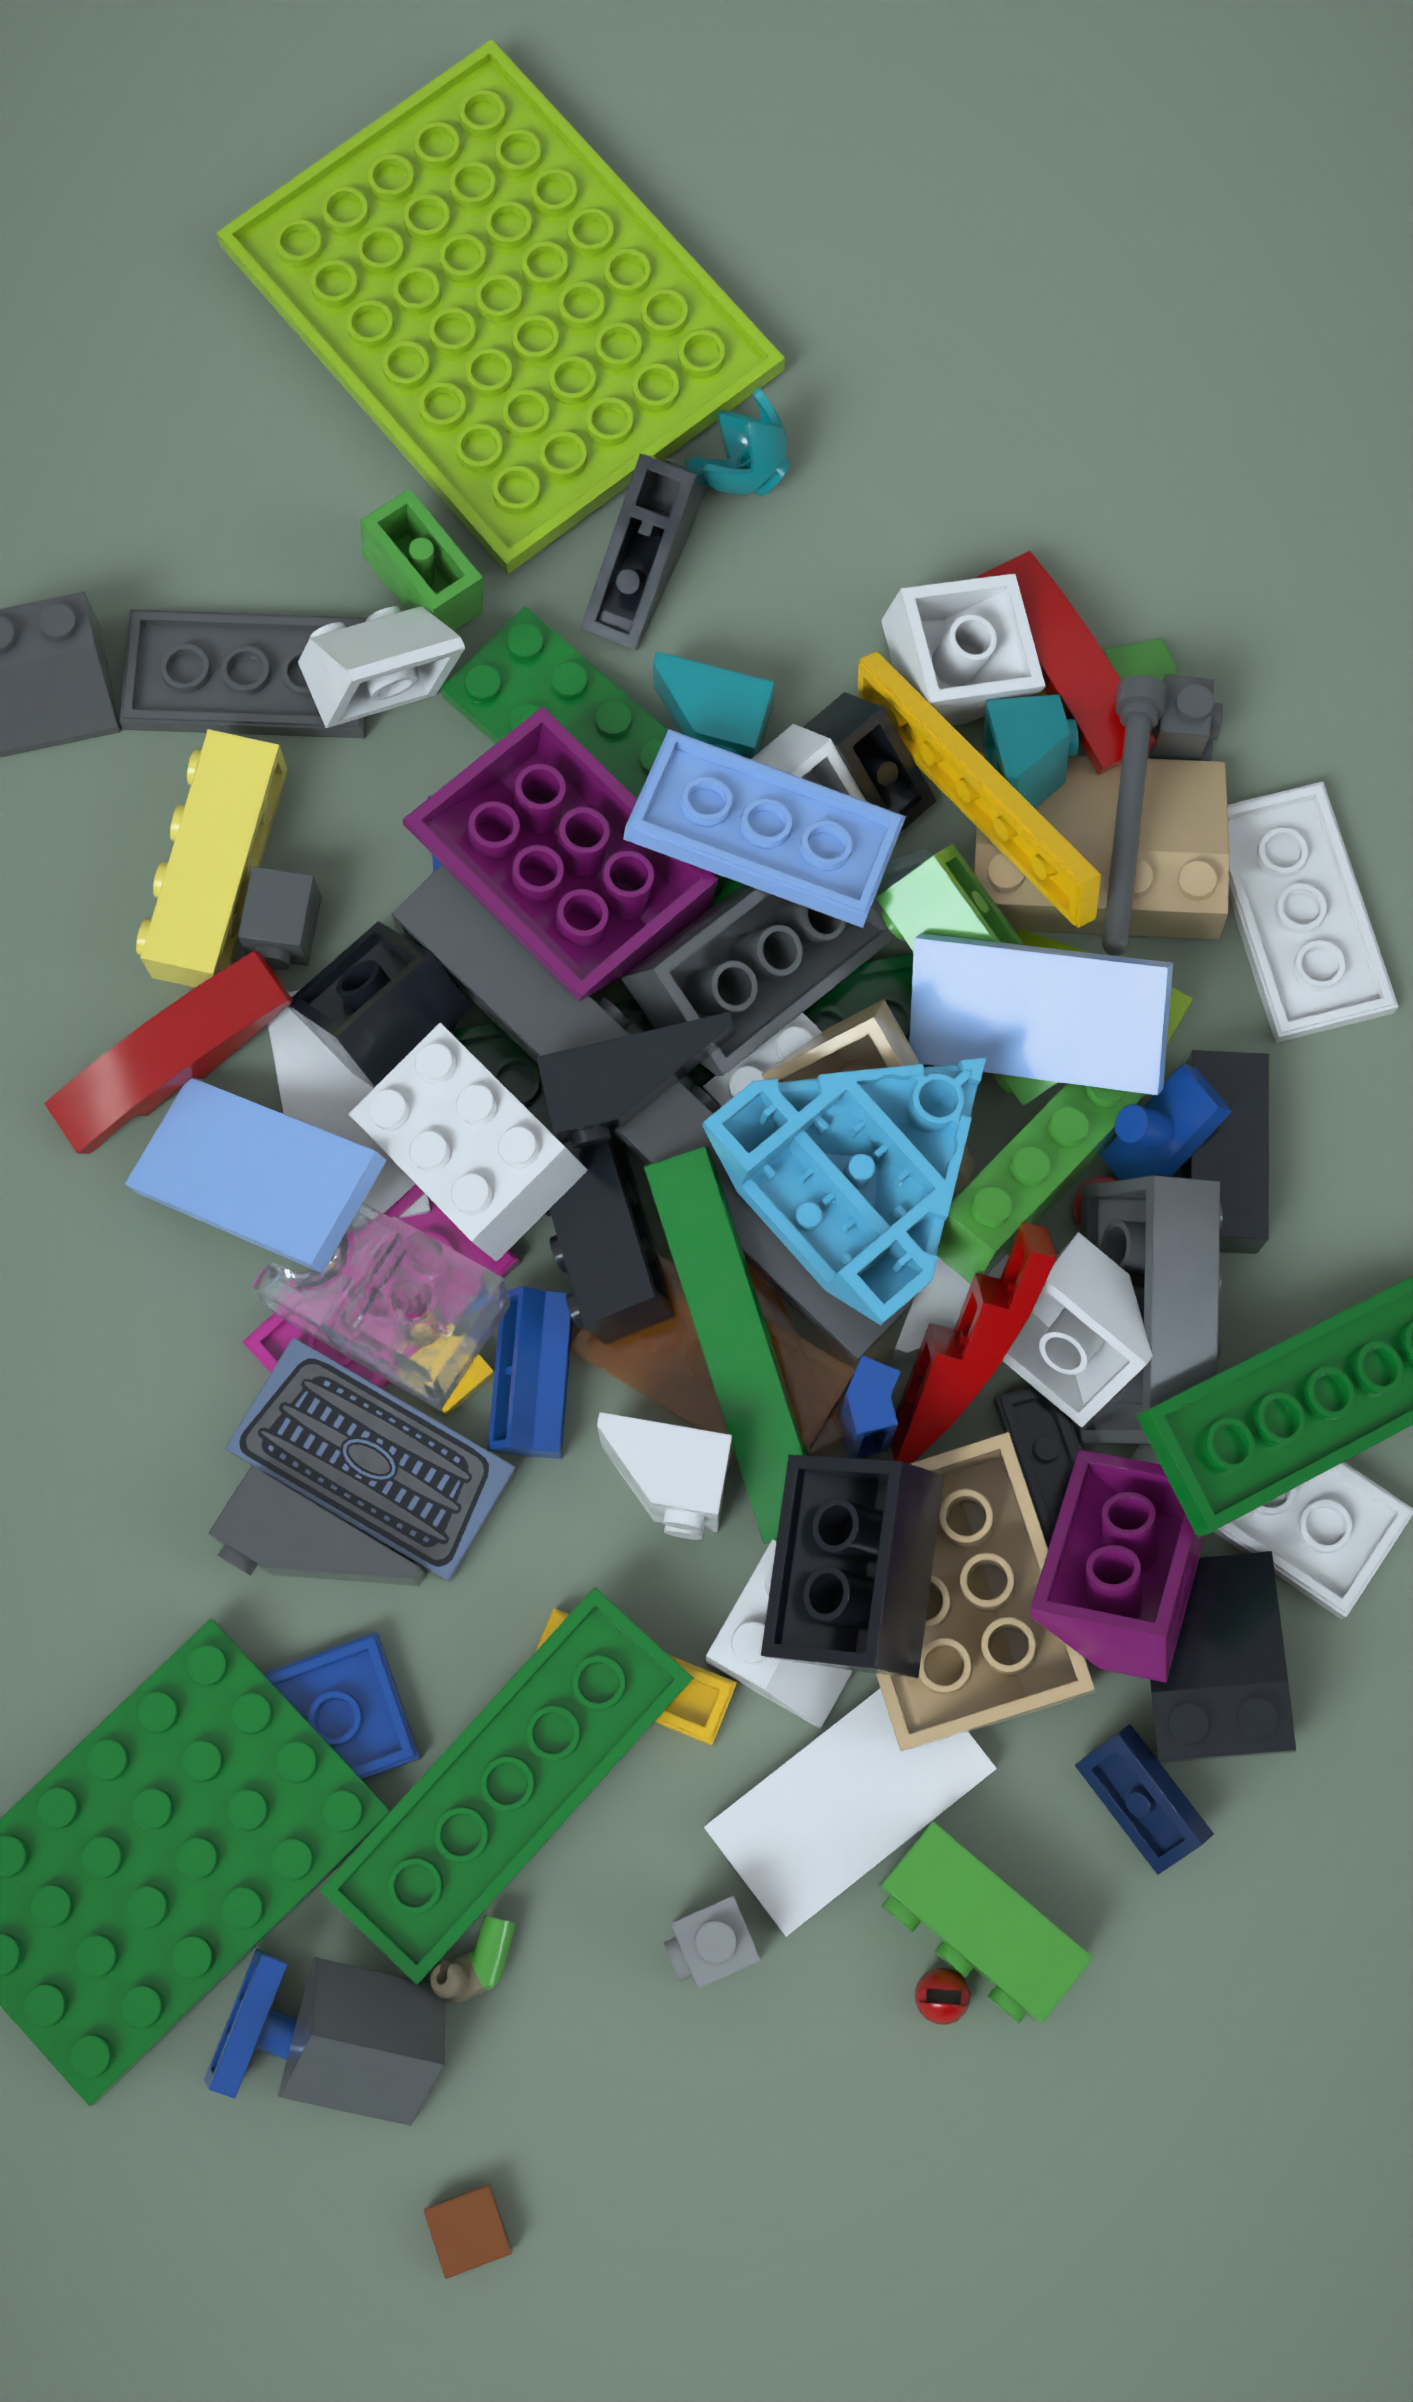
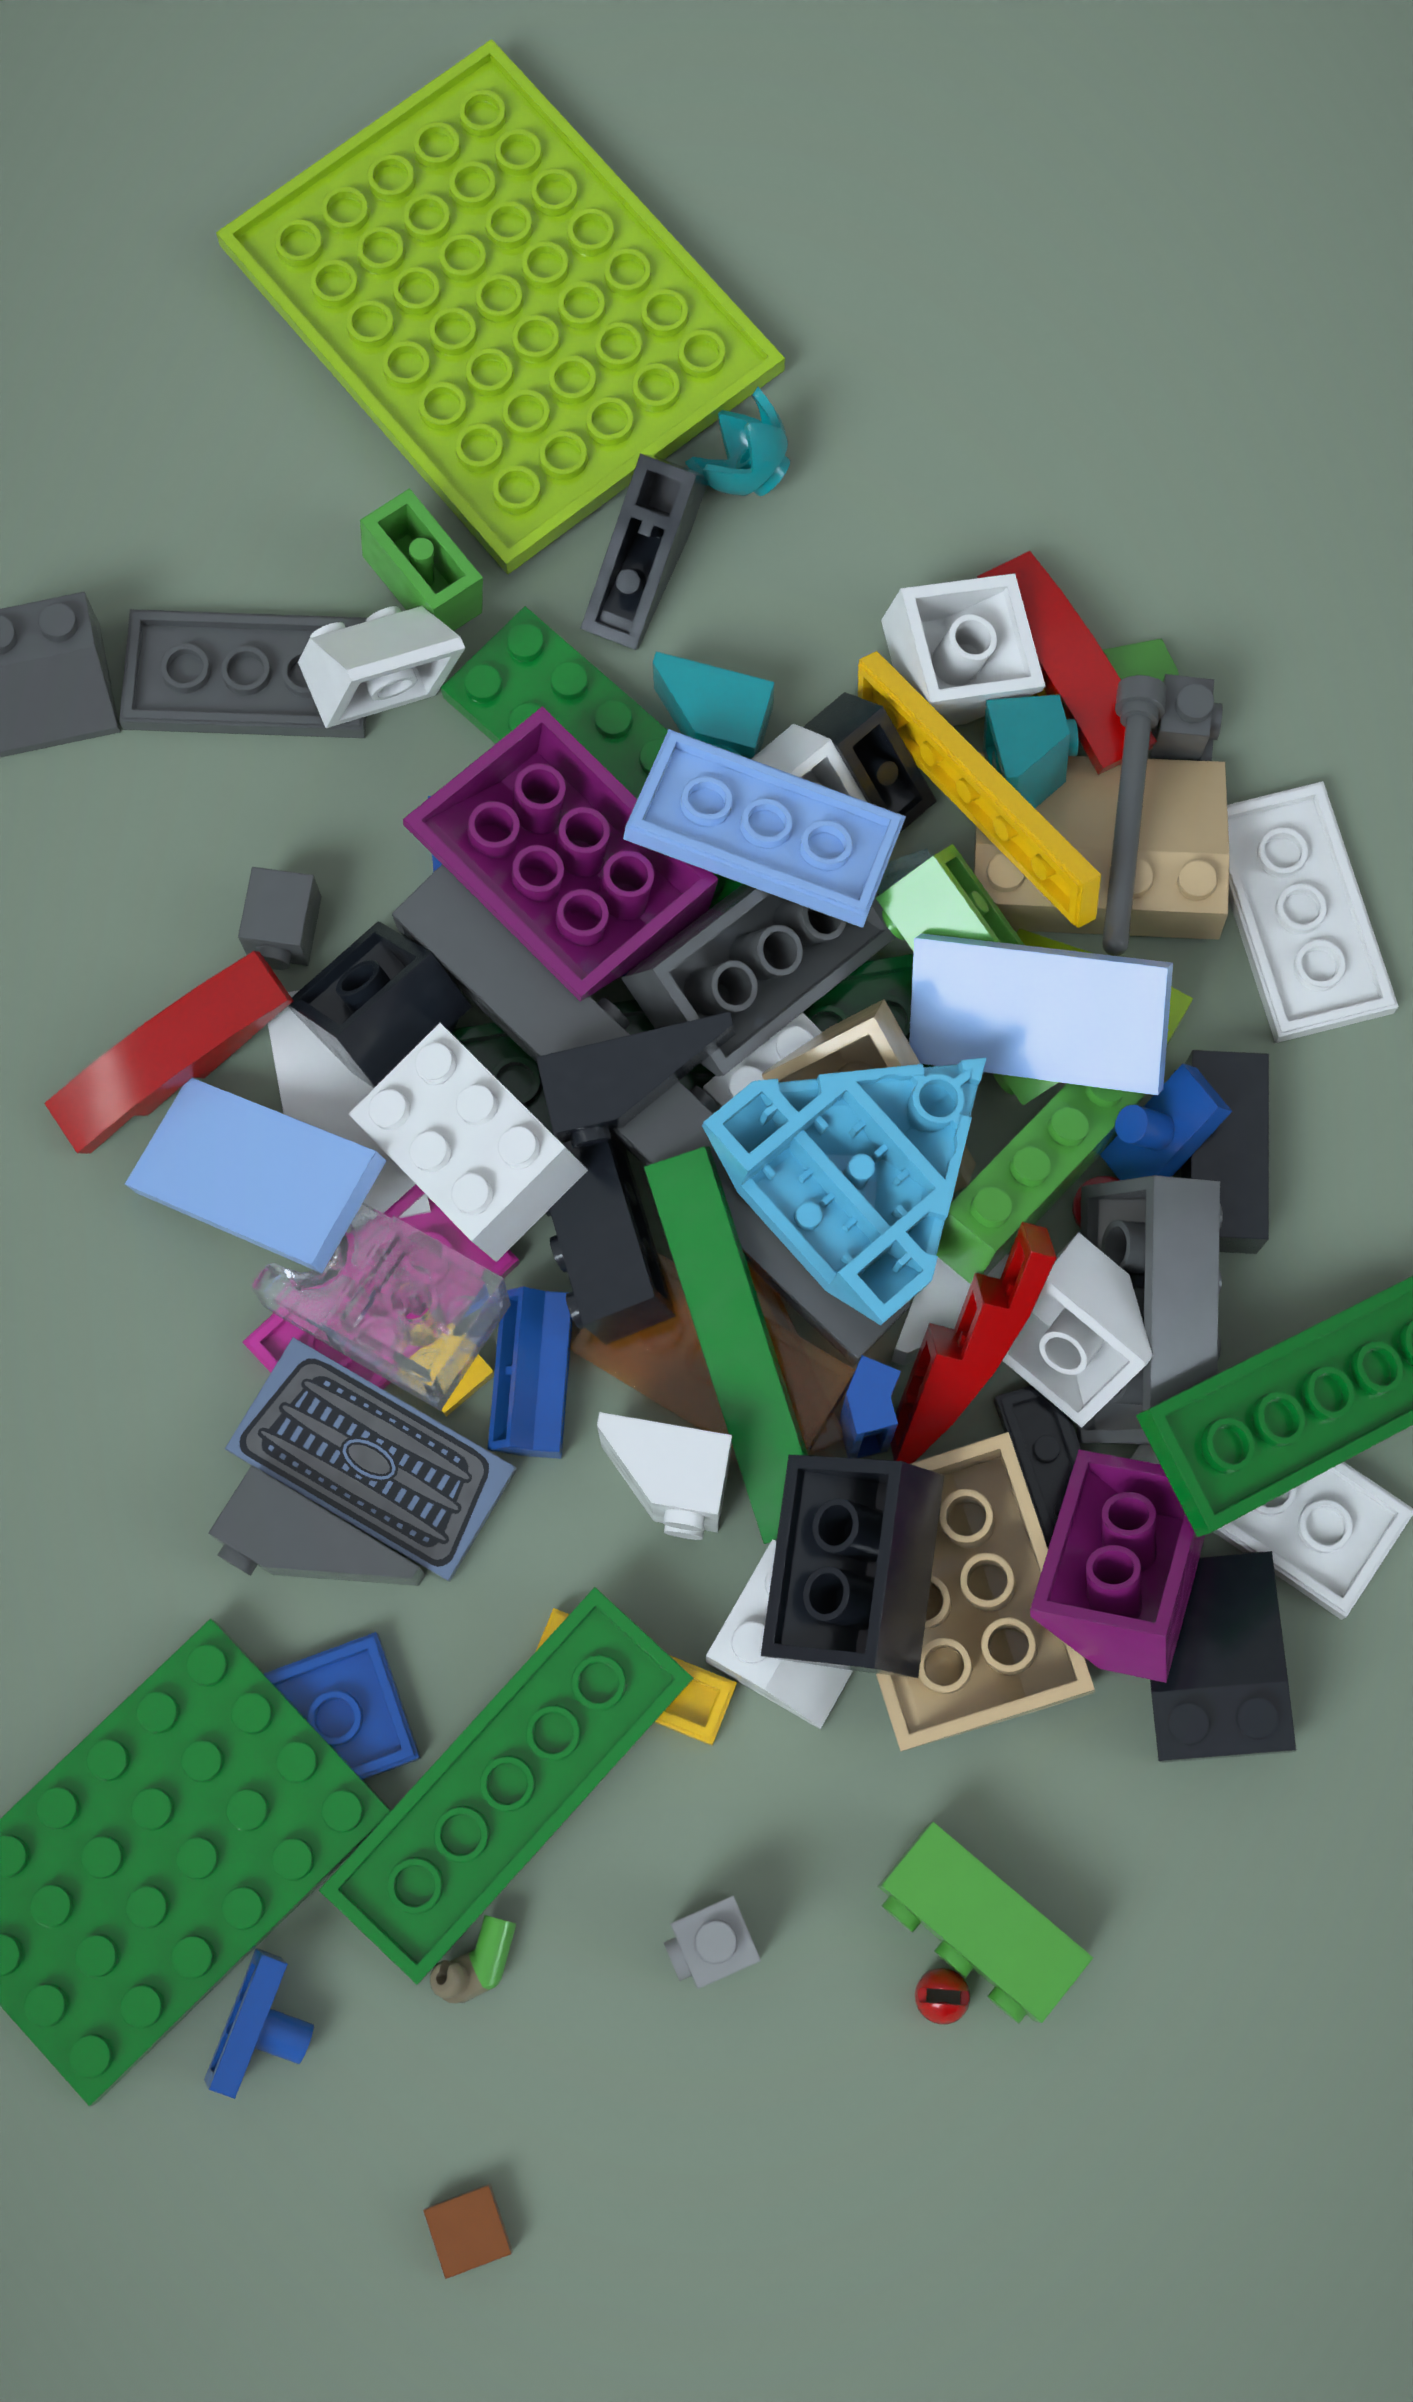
light yellow brick [136,729,288,988] -> none
dark grey slope [277,1957,446,2126] -> none
white tile [704,1688,997,1937] -> none
dark blue plate [1075,1724,1214,1875] -> none

